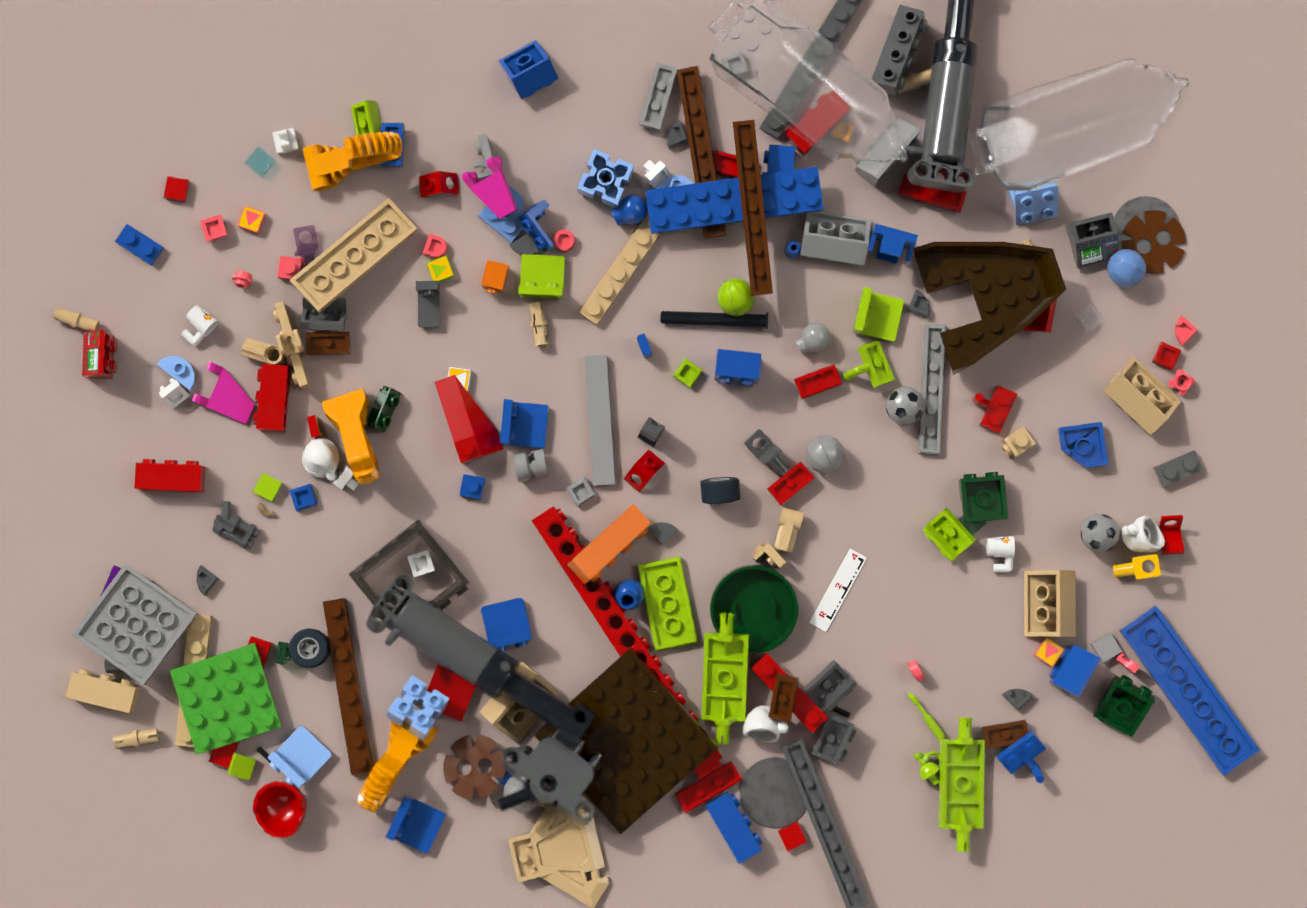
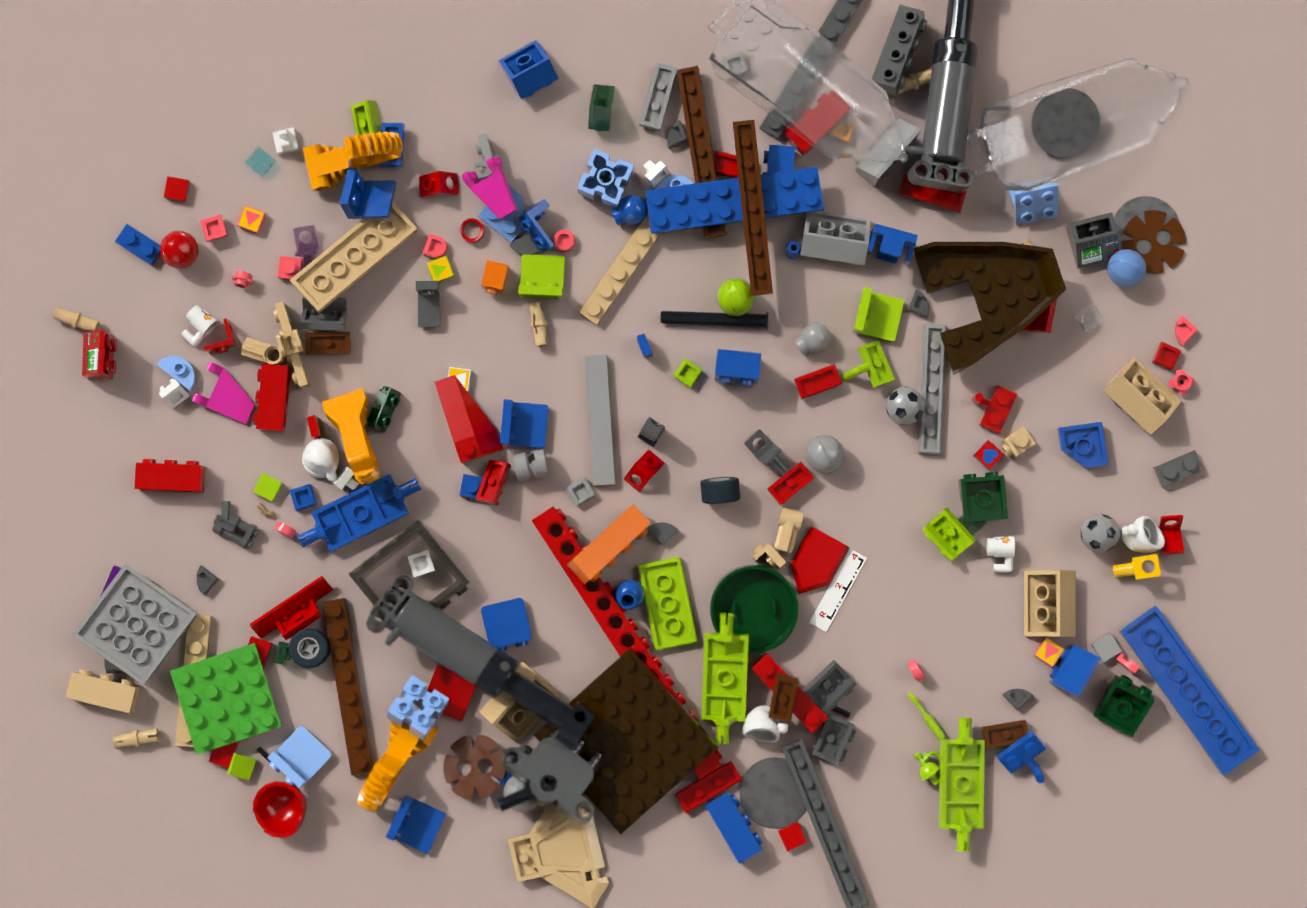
none -> red piece [160,230,199,269]
none -> red bracket [204,318,237,354]
none -> red bracket [250,576,333,640]
none -> coral tile [274,522,297,539]
none -> blue plate [297,474,422,552]
none -> blue bracket [340,168,396,219]
none -> red piece [460,218,484,243]
none -> red plate [476,460,511,506]
none -> clear green slope [588,84,615,131]
none -> red tile [790,526,849,594]
none -> red tile [973,439,1004,471]
none -> flat silver sticker [1031,88,1100,158]

